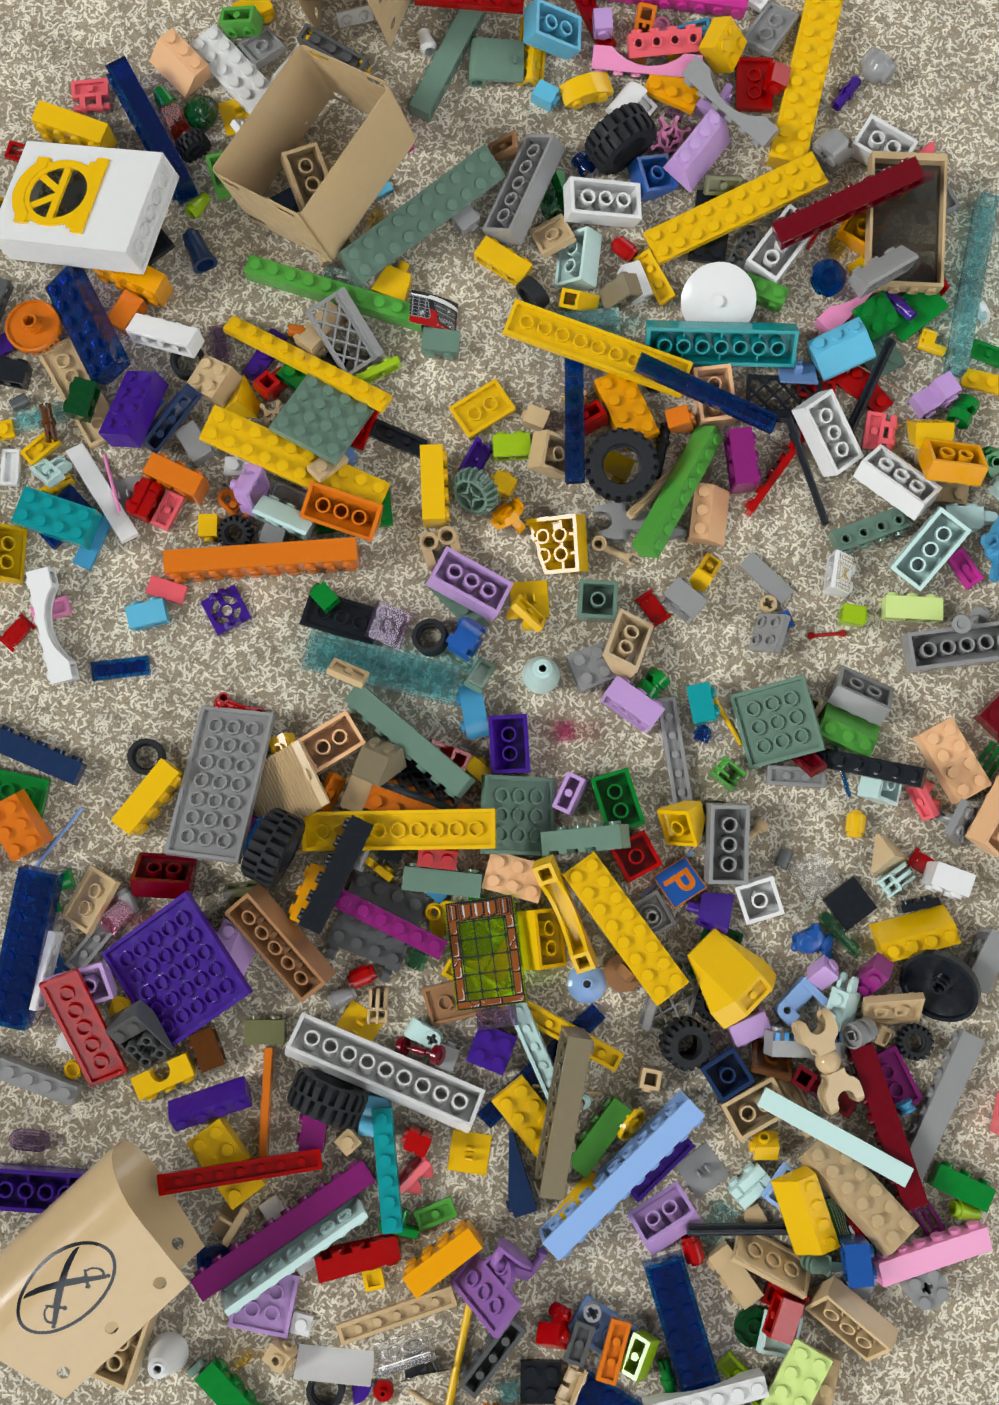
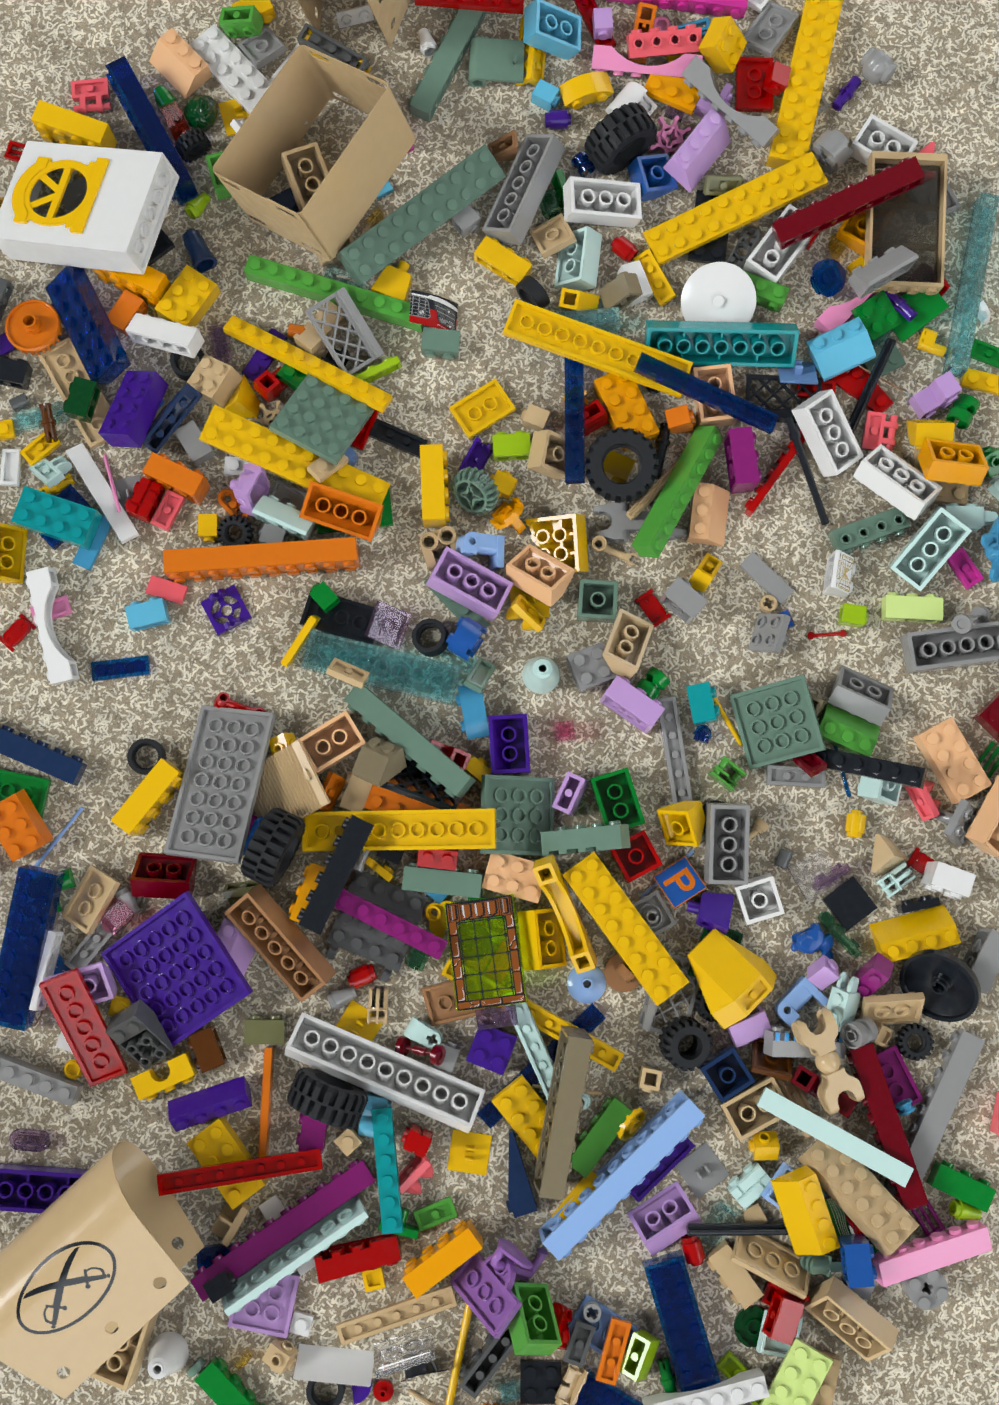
none -> yellow brick [154,265,221,327]
none -> black brick [202,1267,238,1304]
none -> yellow tile [281,615,321,667]
none -> light blue piece [456,532,505,571]
none -> light nougat slope [506,544,575,607]
none -> bright green brick [508,1282,562,1356]
none -> dark purple brick [545,109,571,130]
none -> clear purple plate [810,862,851,891]

